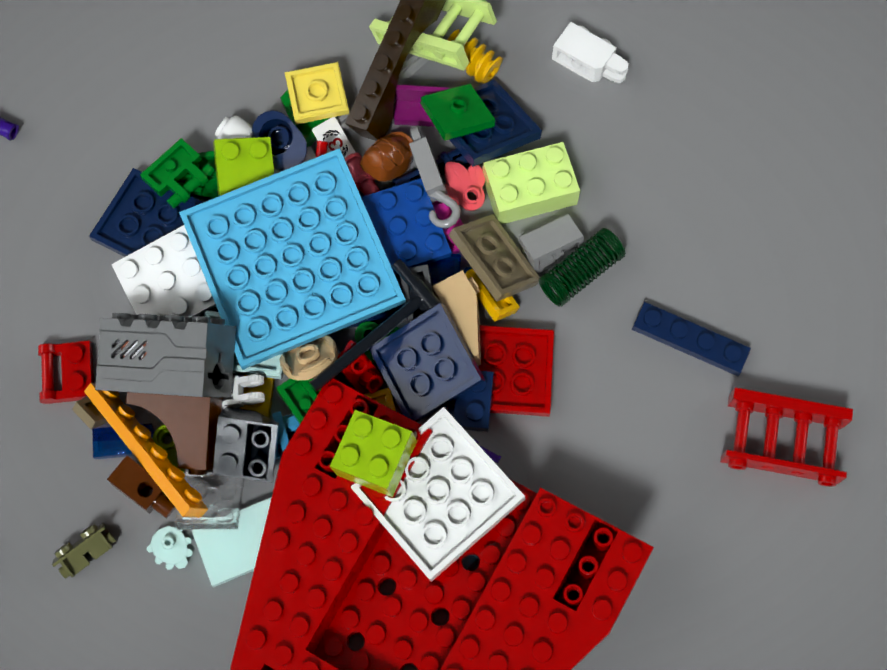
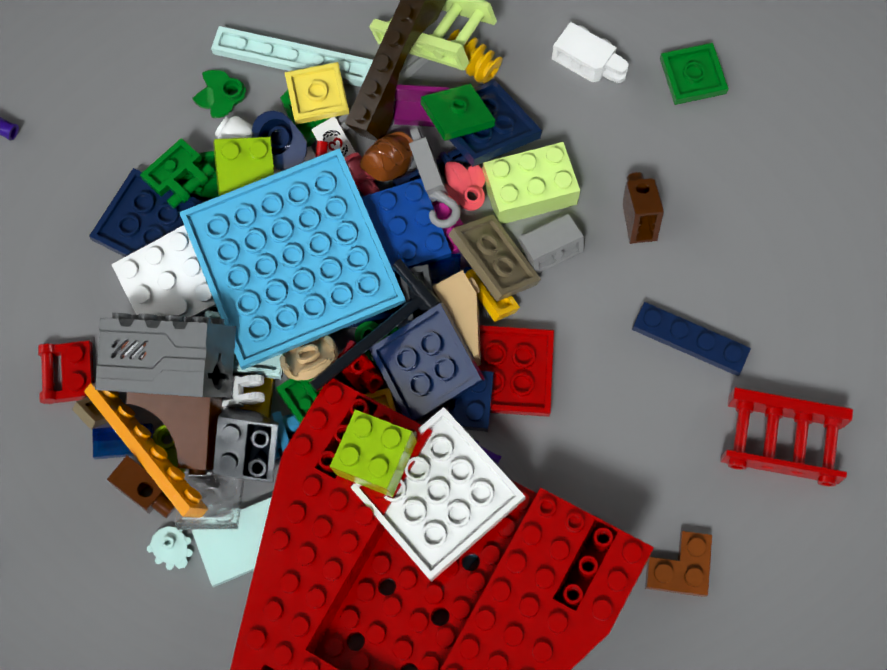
olive hinge [52,522,116,579] -> none
dark green piece [539,228,626,307] -> none
none -> green plate [192,70,246,118]
none -> light aqua plate [211,26,373,87]
none -> reddish brown torso [623,172,664,244]
none -> dark orange plate [645,531,712,597]
none -> green plate [660,43,728,105]

